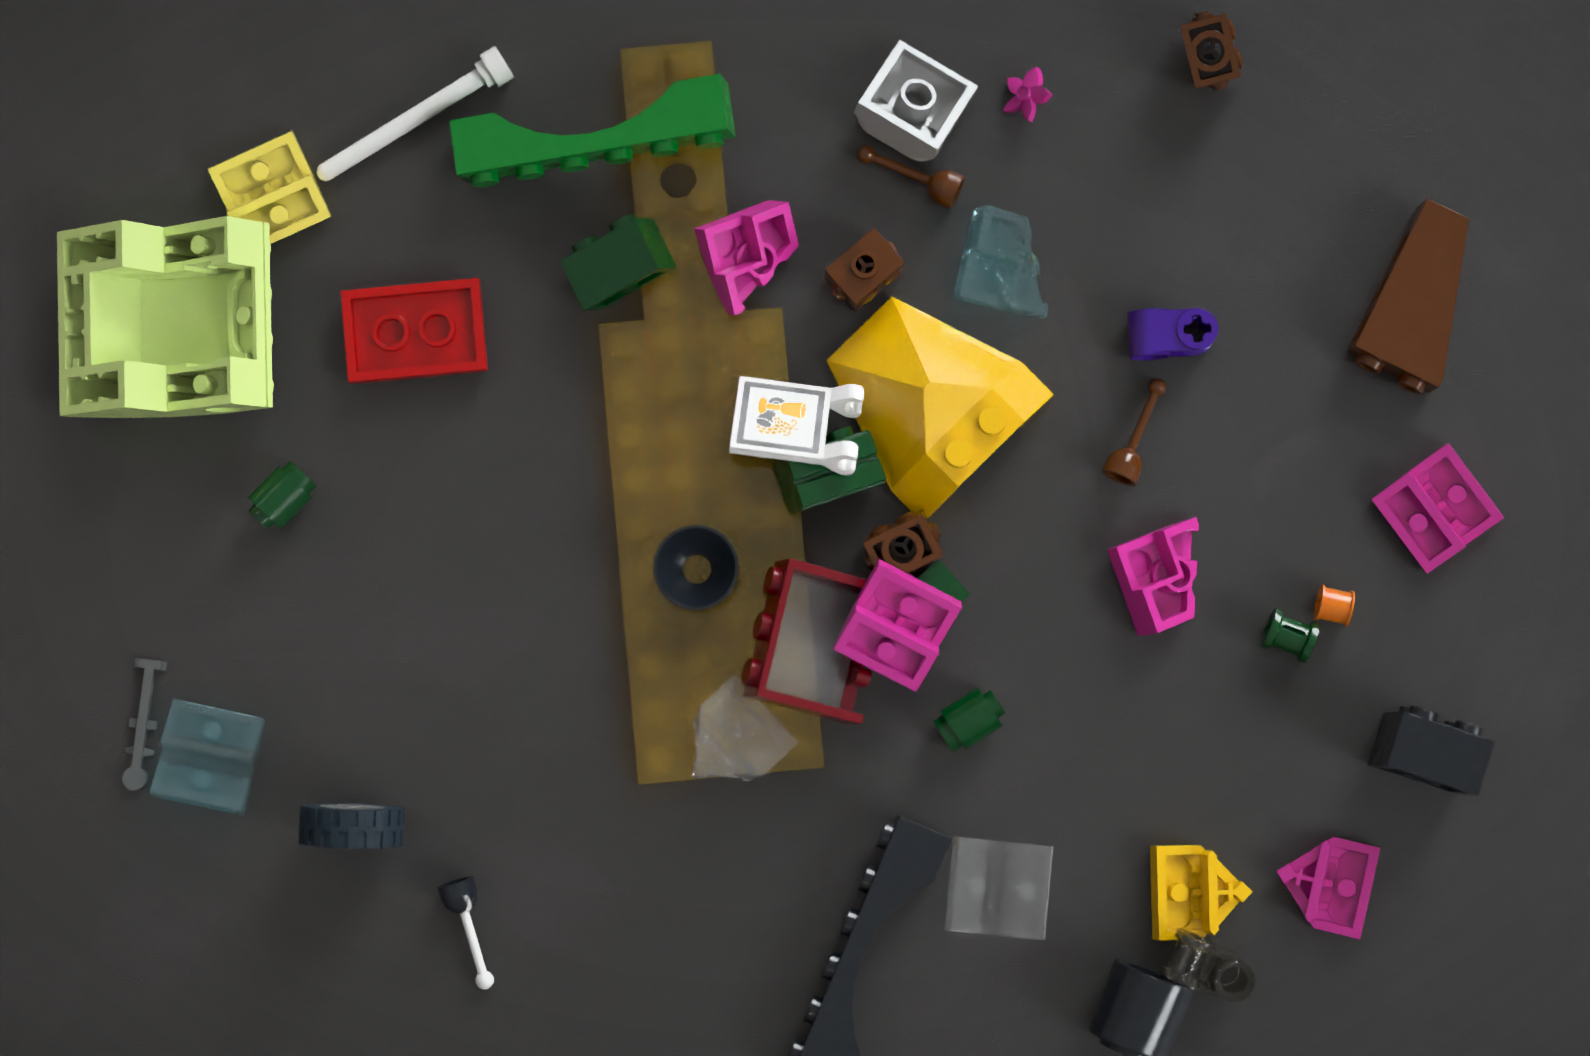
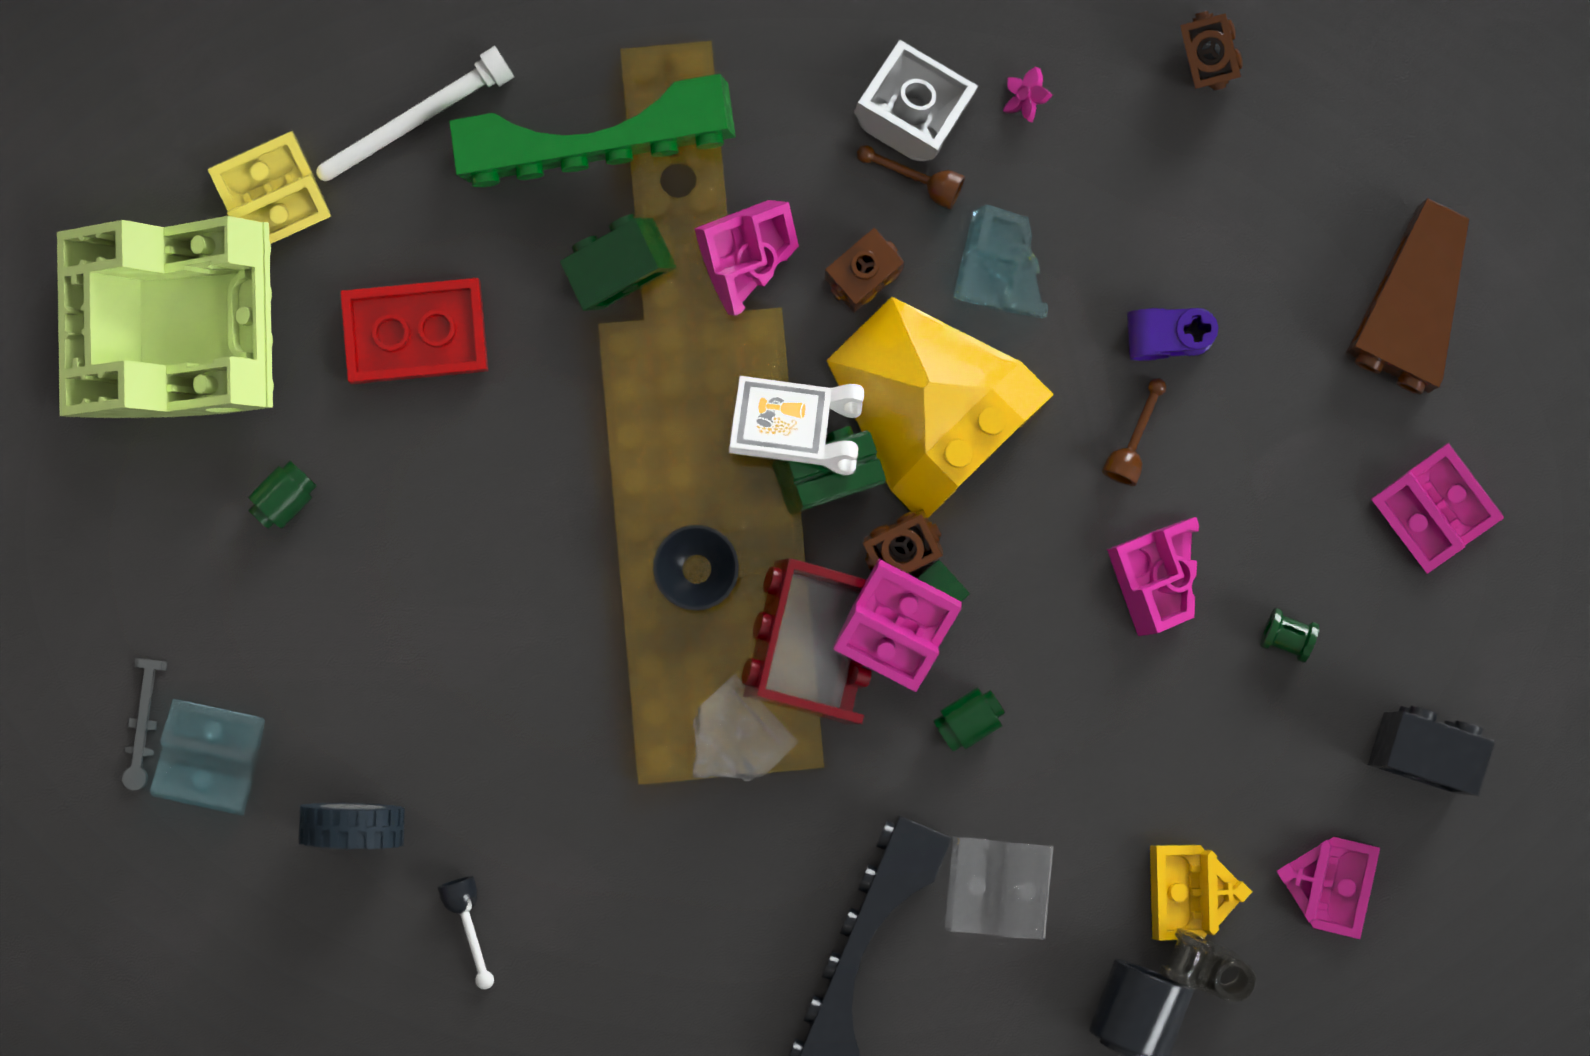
orange axle [1313,584,1355,627] -> none

